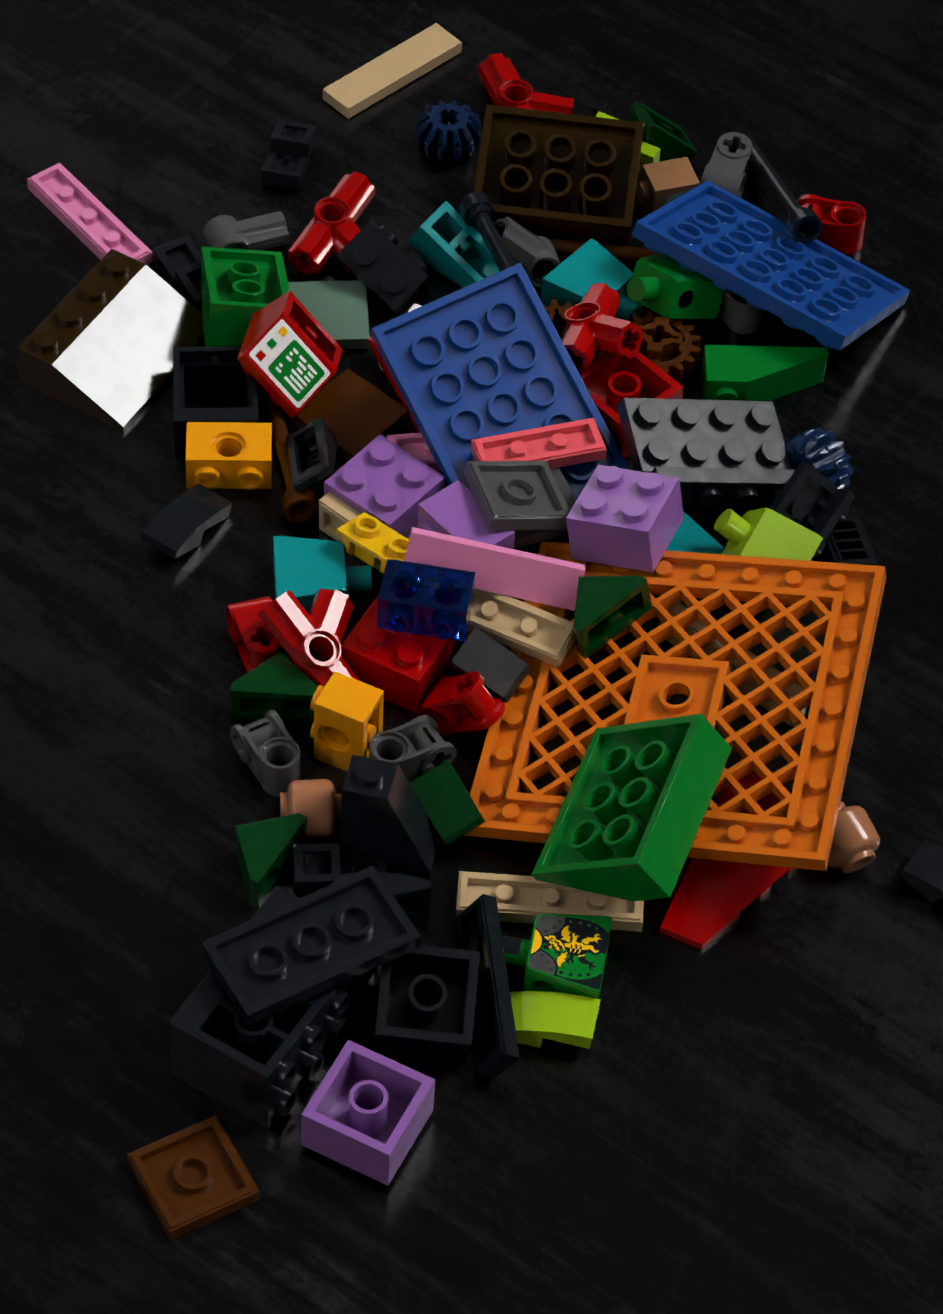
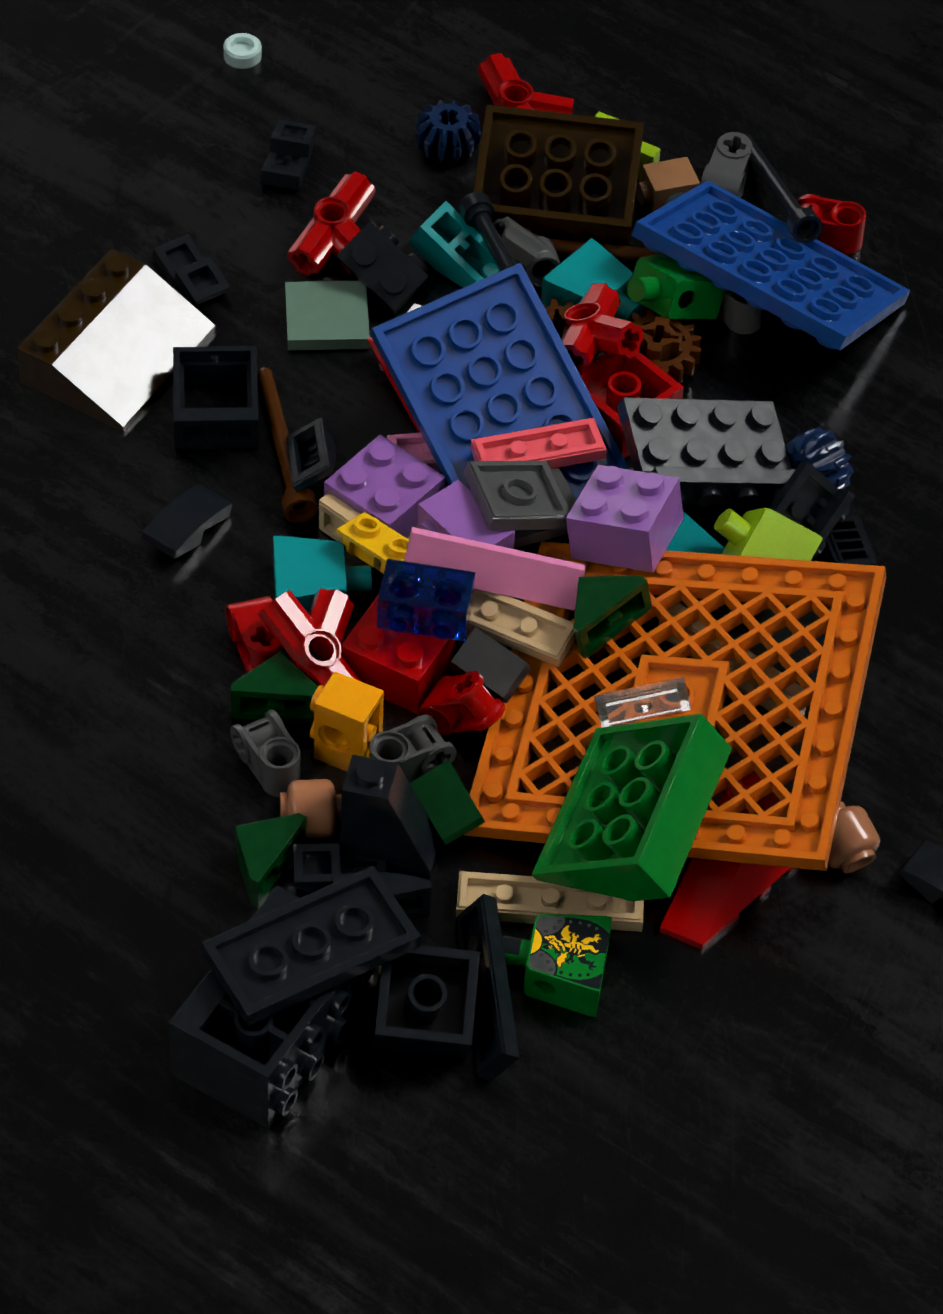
bright pink tile [27,162,153,265] -> none
reddish brown tile [127,1115,260,1241] -> none
light orange brick [186,422,272,490] -> none
green slope [201,246,290,347] -> none
dark grey piece [203,211,289,251] -> none
slope [237,291,343,418] -> none
reddish brown tile [291,368,409,461] -> none
medium lavender brick [301,1040,435,1186] -> none
tan tile [323,23,462,119] -> none
lime slope [510,991,601,1049] -> none
dark green slope [630,100,698,162] -> none
green slope [701,345,828,401] -> none
none -> light aqua tile [223,33,262,69]
none -> clear slope [594,677,691,728]

